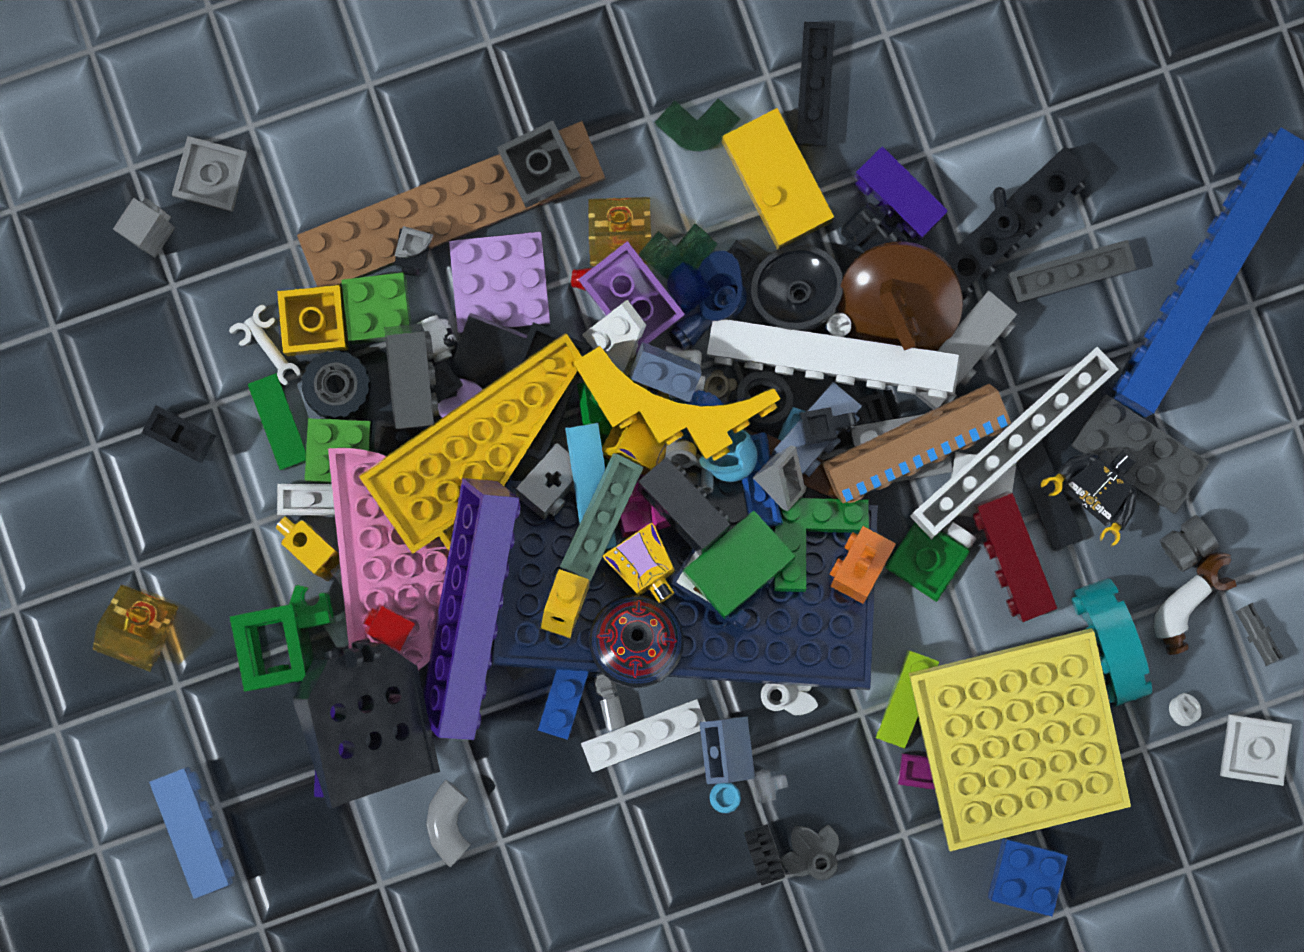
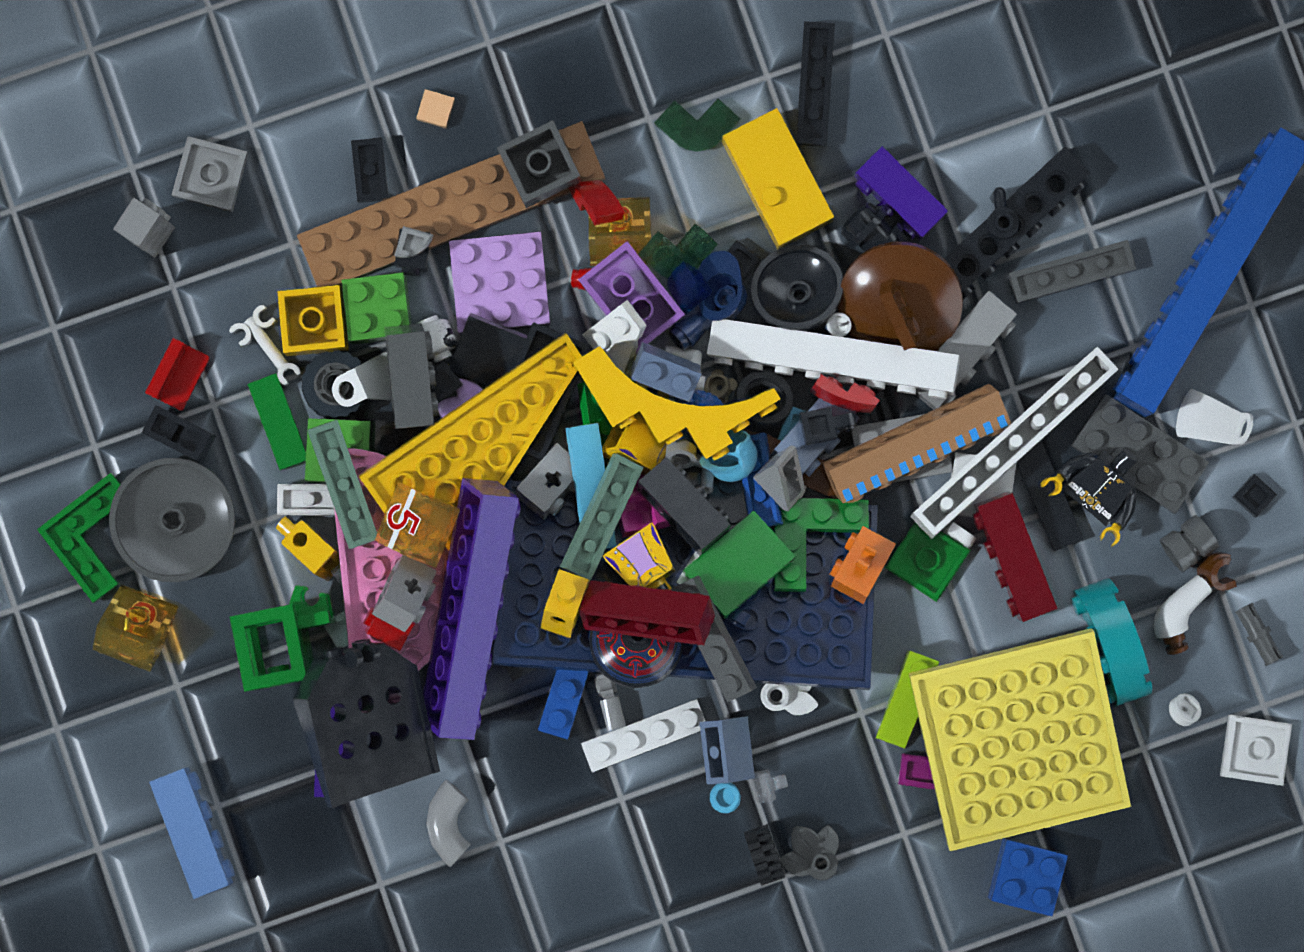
none -> green plate [37,473,121,603]
none -> dark grey dish [109,458,236,582]
none -> red panel [145,338,210,411]
none -> sand green plate [307,419,379,549]
none -> white piece [332,352,391,407]
none -> black plate [351,137,389,203]
none -> light grey brick [372,553,437,632]
none -> clear yellow slope [374,482,461,568]
none -> light nougat tile [416,89,455,129]
none -> red slope [569,180,625,226]
none -> dark red brick [578,580,715,646]
none -> dark grey plate [670,575,757,703]
none -> red slope [810,374,880,413]
none -> white piece [1176,389,1253,445]
none -> black tile [1232,474,1277,518]

